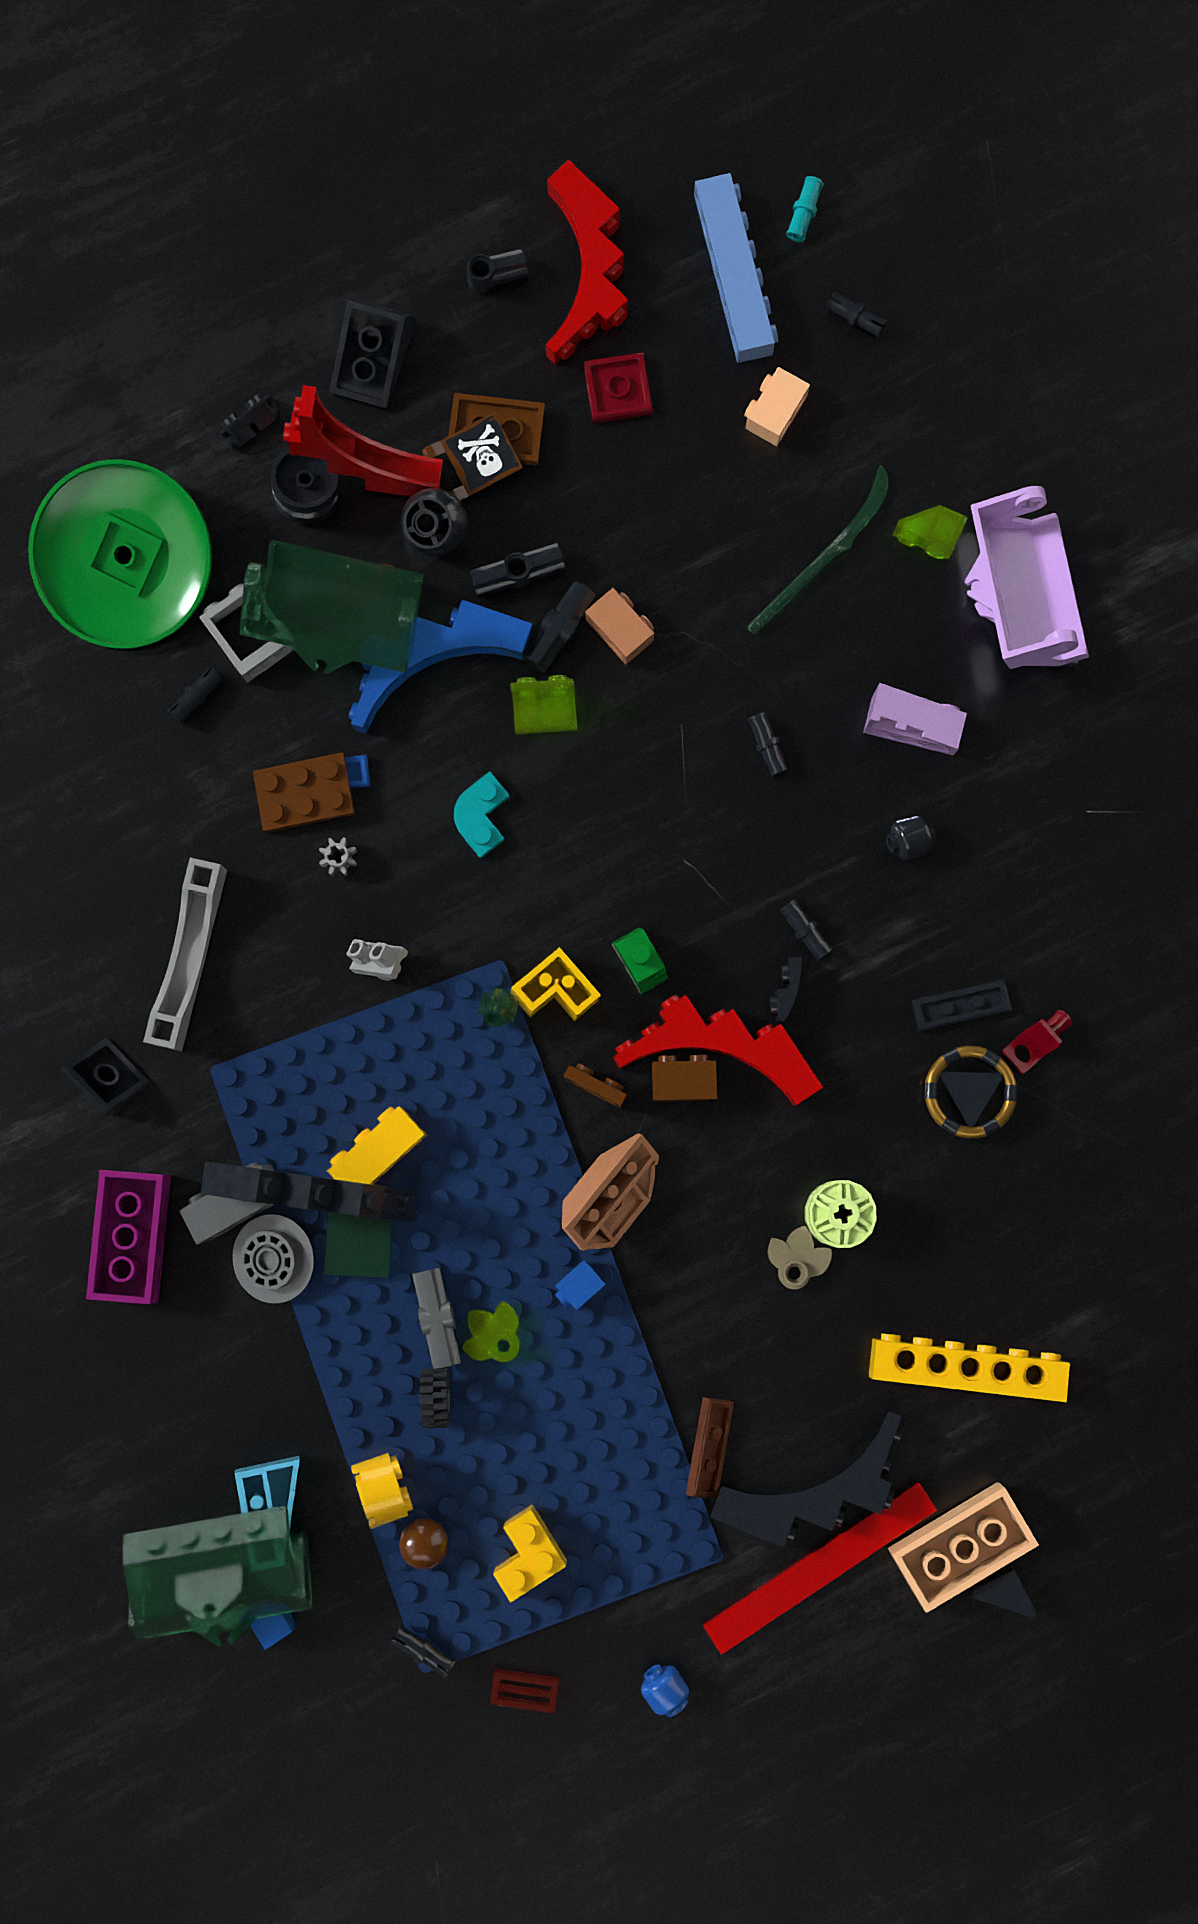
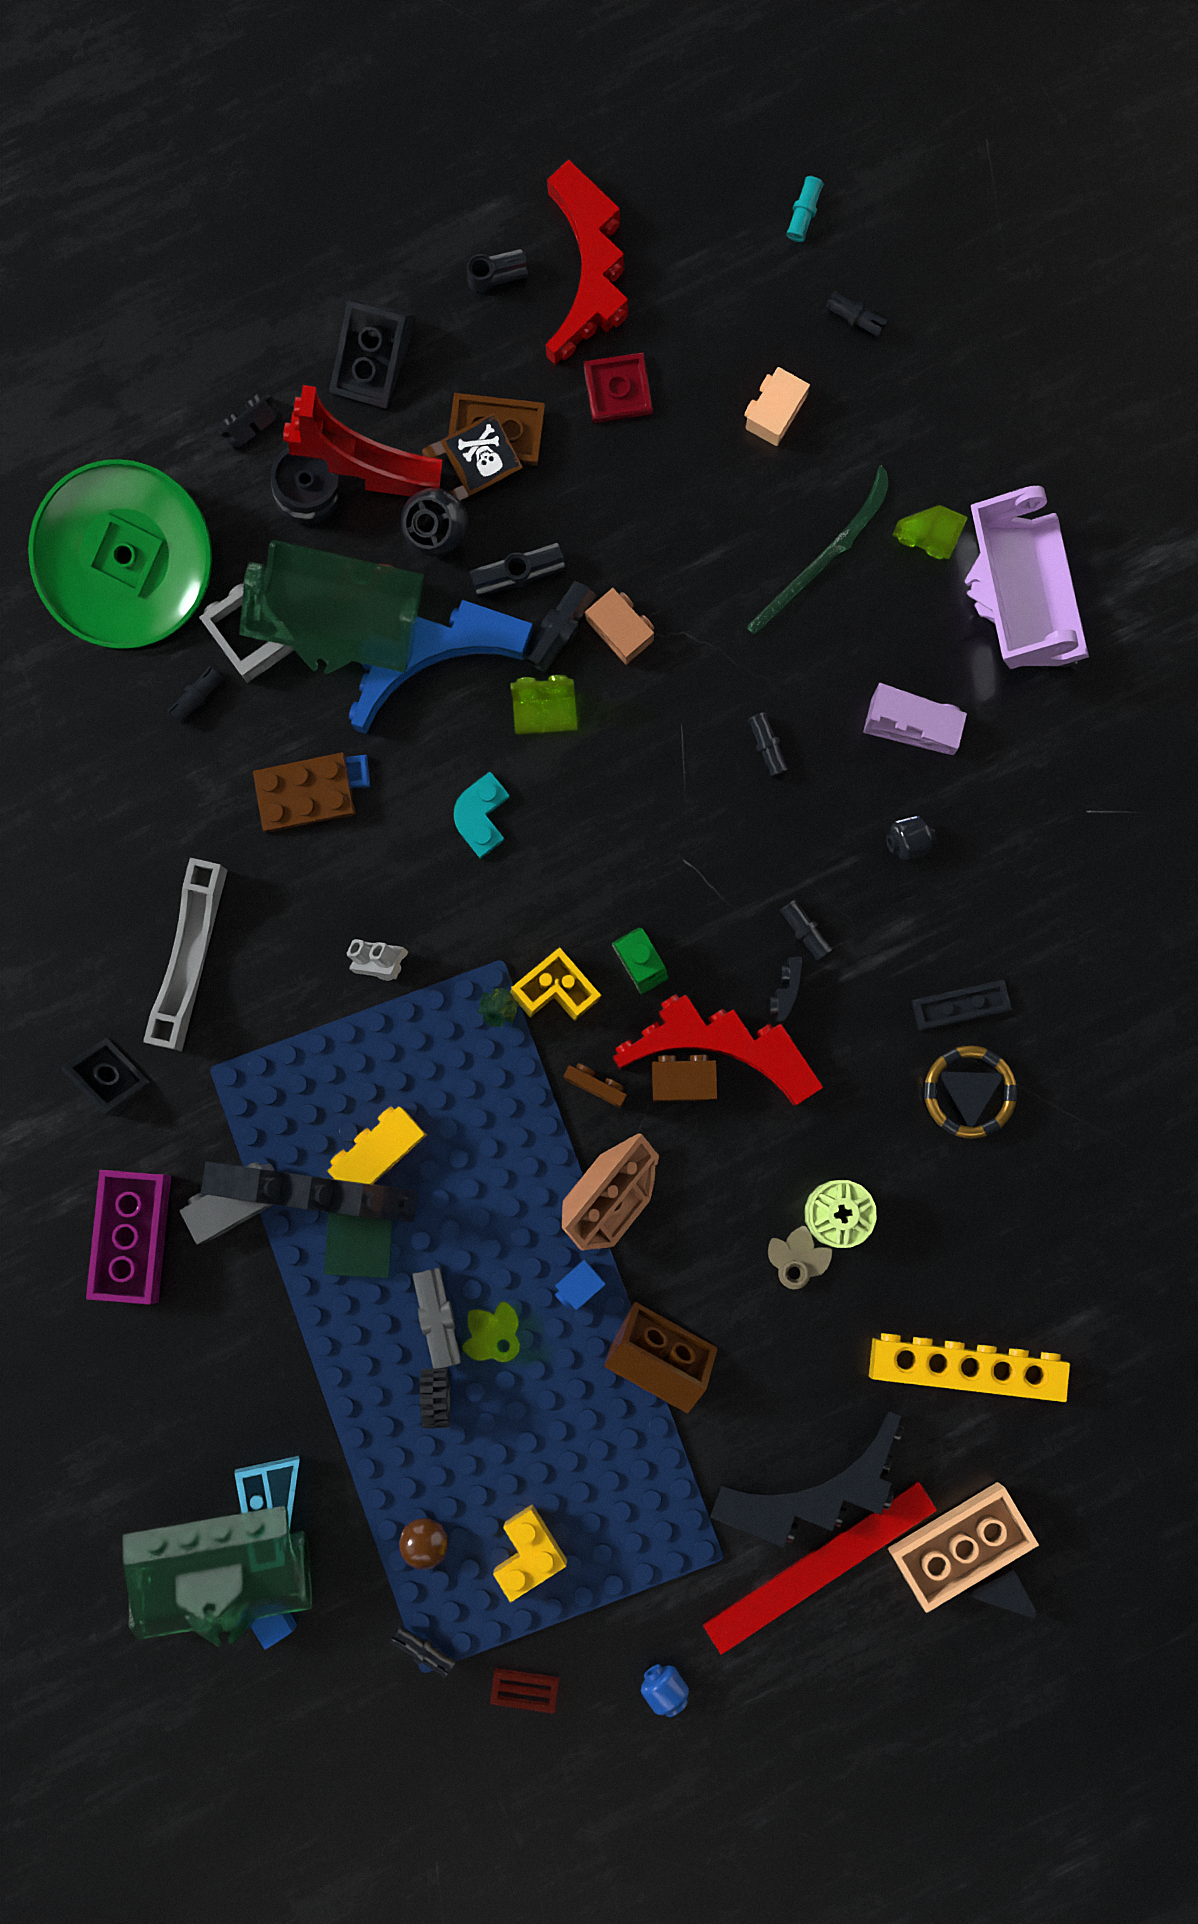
dark grey wheel [232,1214,314,1303] -> none
light grey gear [319,838,357,876] -> none
yellow brick [351,1453,413,1529] -> none
copper tile [686,1397,734,1499] -> none
medium blue brick [694,173,778,363] -> none
dark red bracket [1002,1010,1072,1074] -> none
none -> reddish brown slope [604,1302,718,1413]

